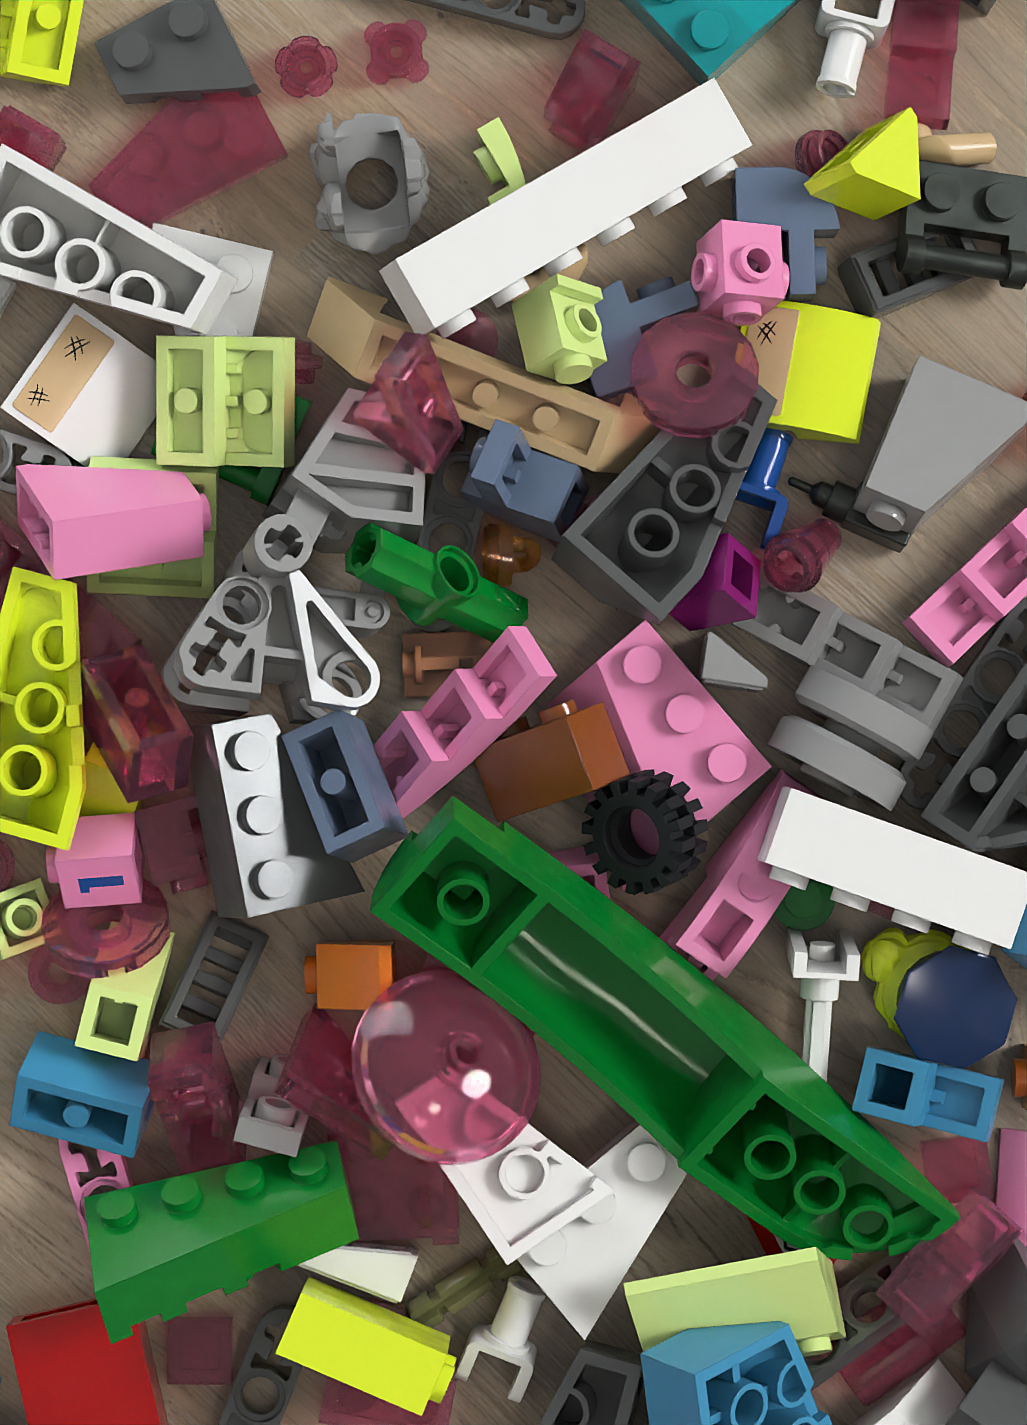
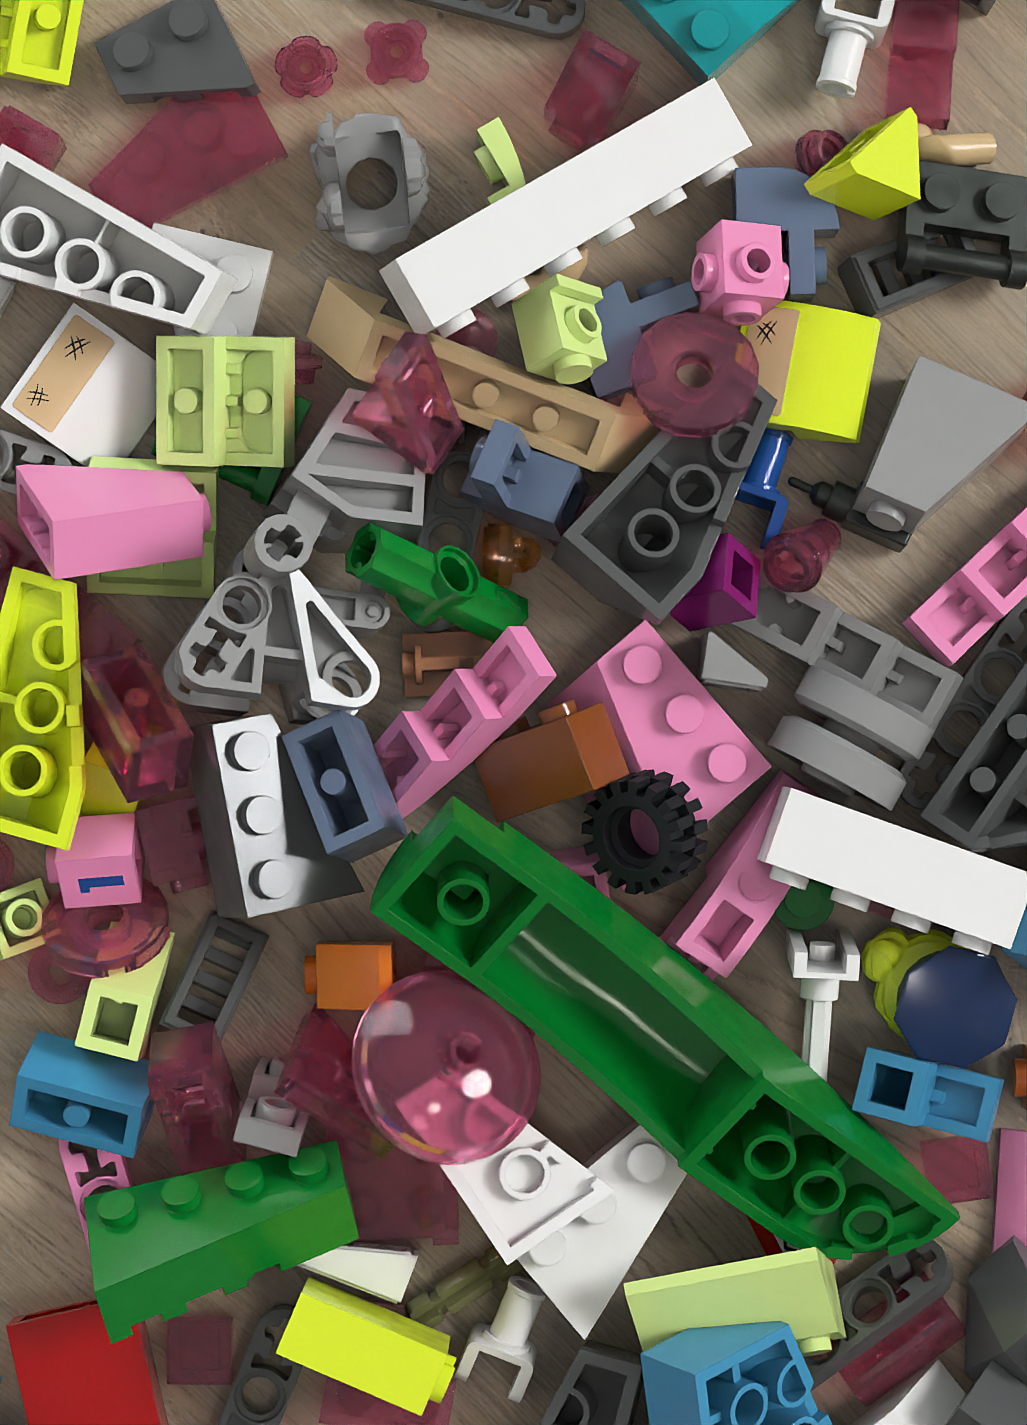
clear pink slope [875,1188,1024,1337] -> none

